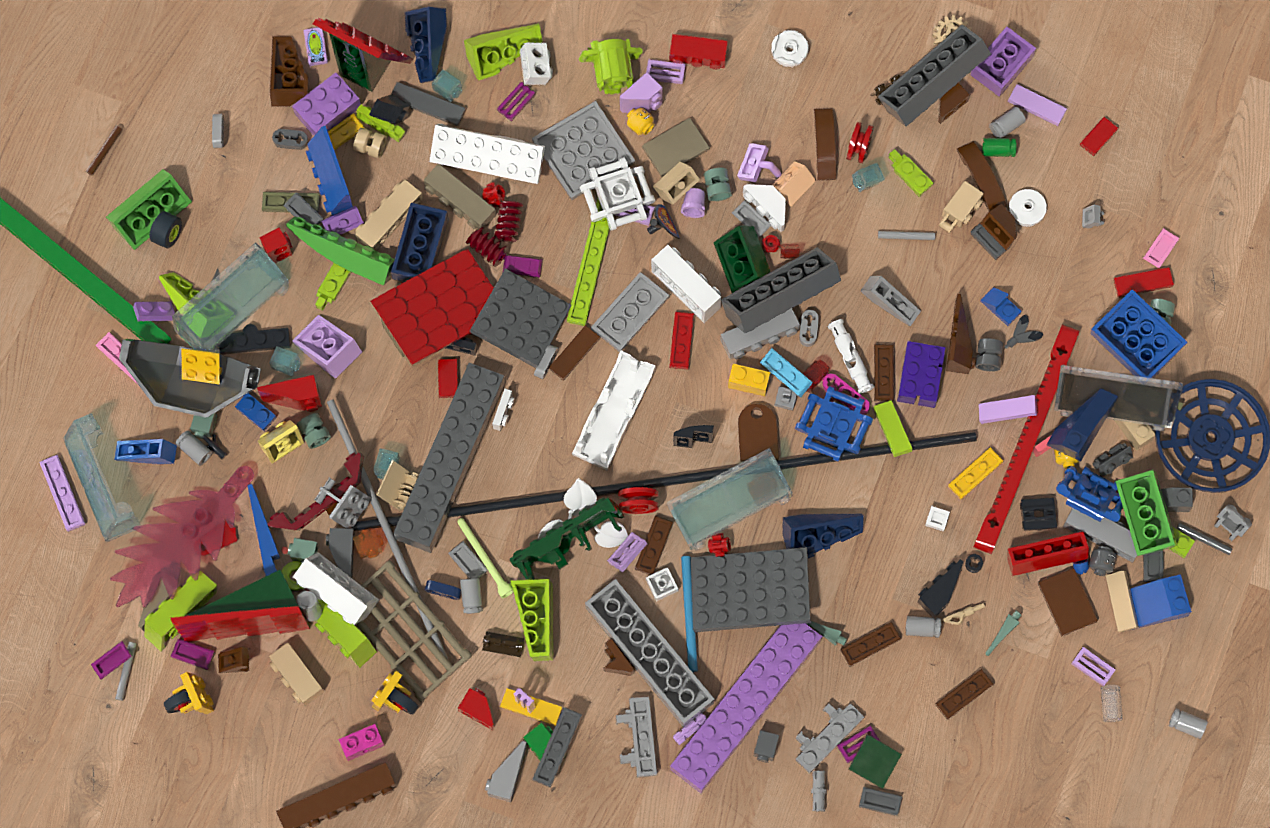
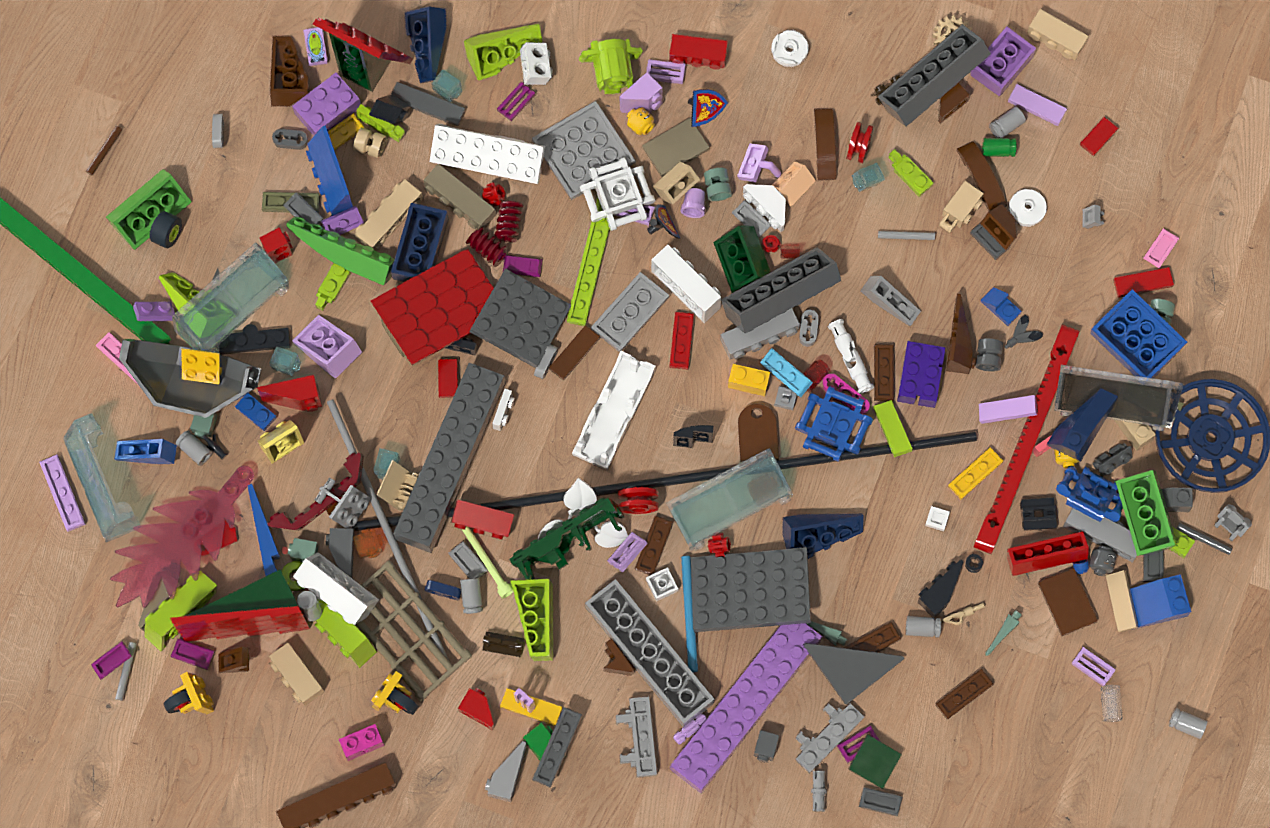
sand green wheel [297,413,331,449] -> none
none -> brick [451,500,514,540]
none -> shield [688,89,728,127]
none -> dark grey tile [802,643,905,705]
none -> tan brick [1027,9,1089,61]

